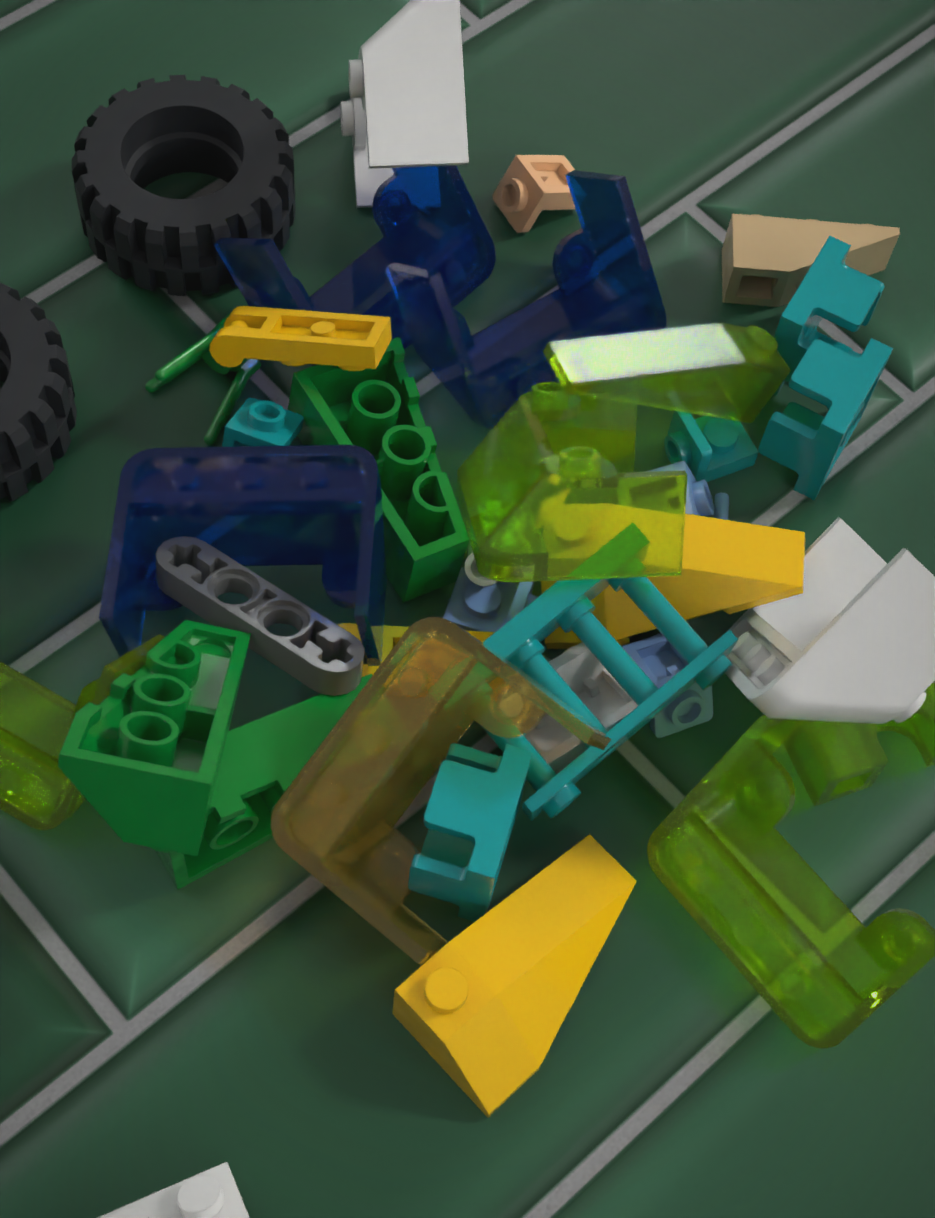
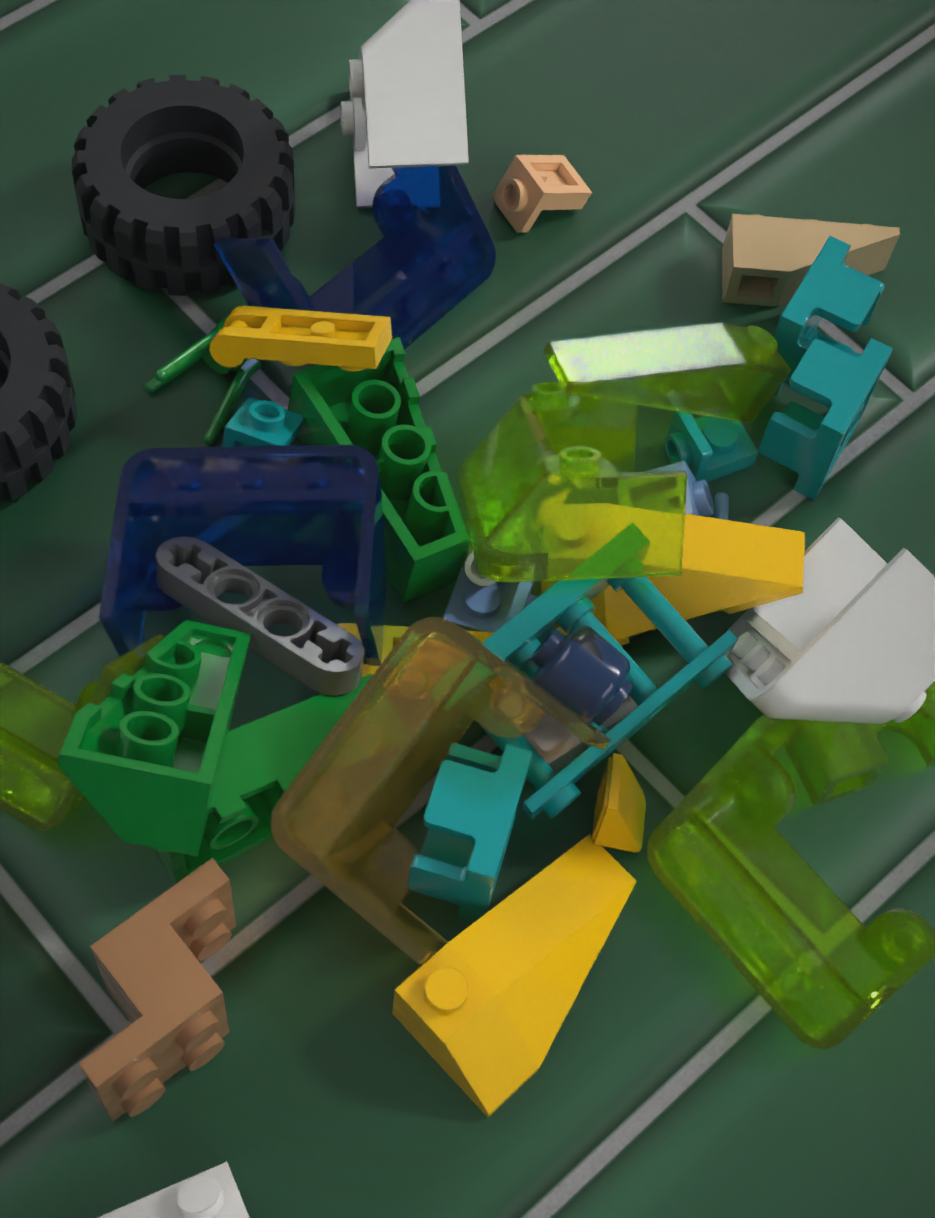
clear blue windscreen [385,170,667,432] -> none
bracket [622,633,713,738] -> none
none -> medium nougat bracket [78,858,236,1122]
none -> dark blue head [529,625,633,727]
none -> yellow slope [591,753,646,853]

